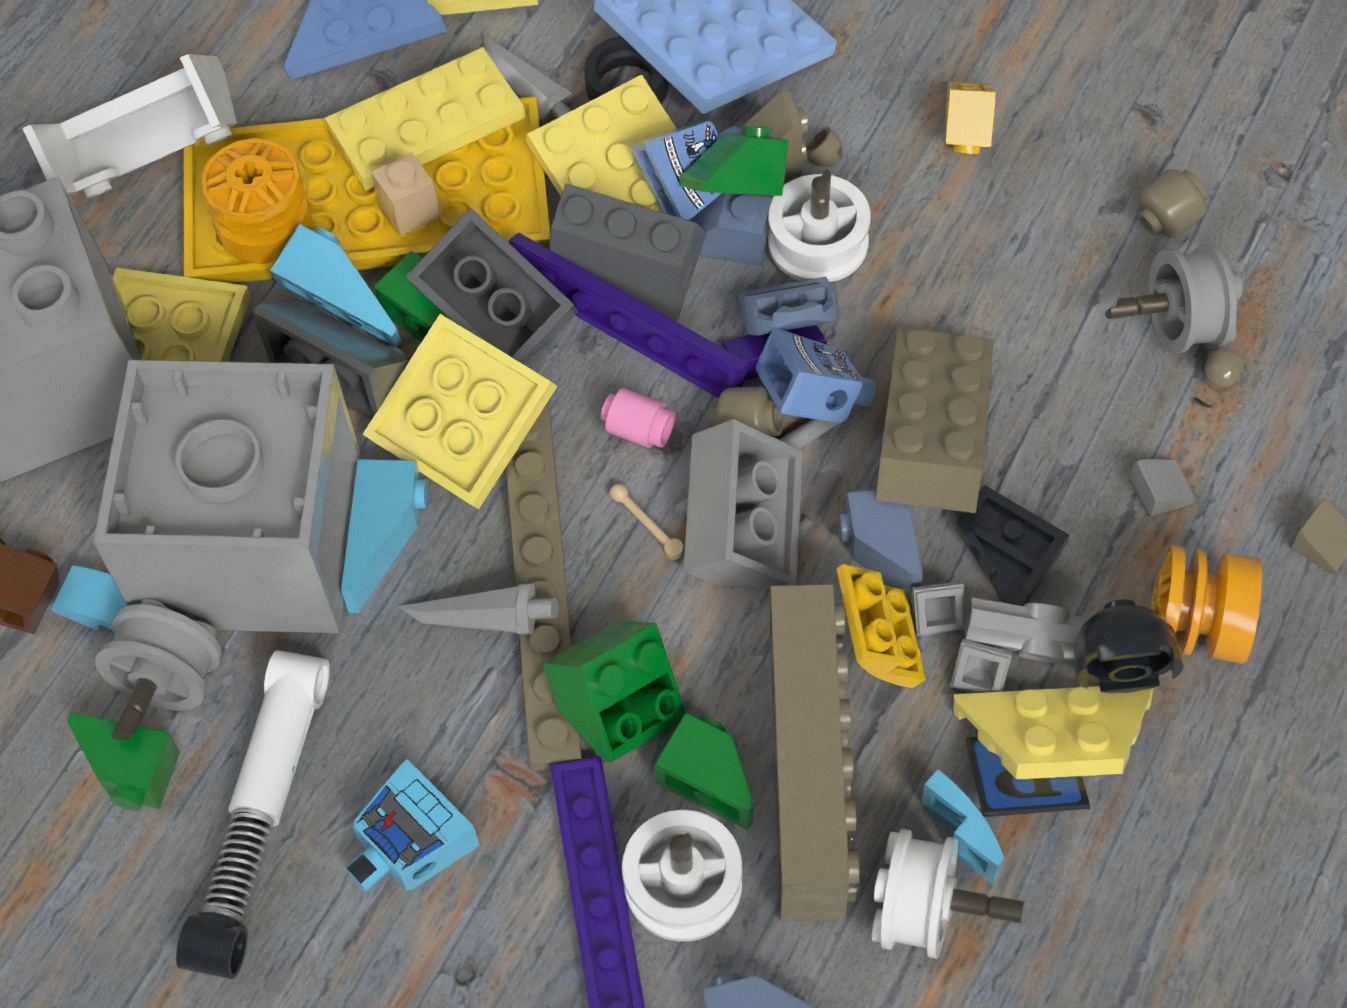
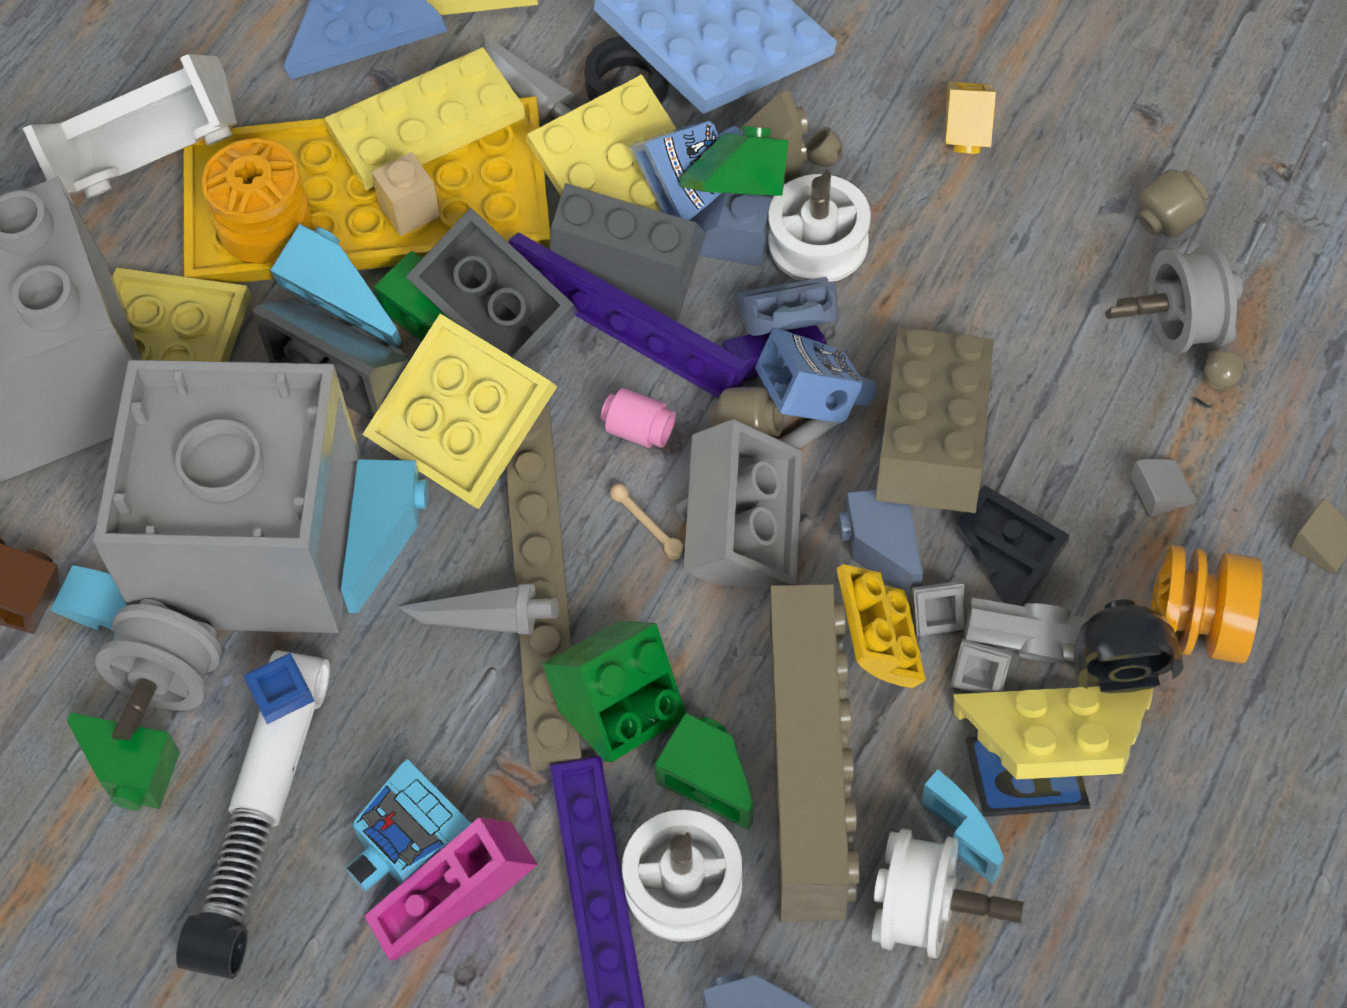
none -> blue tile [243,652,314,724]
none -> dark pink slope [364,817,538,960]

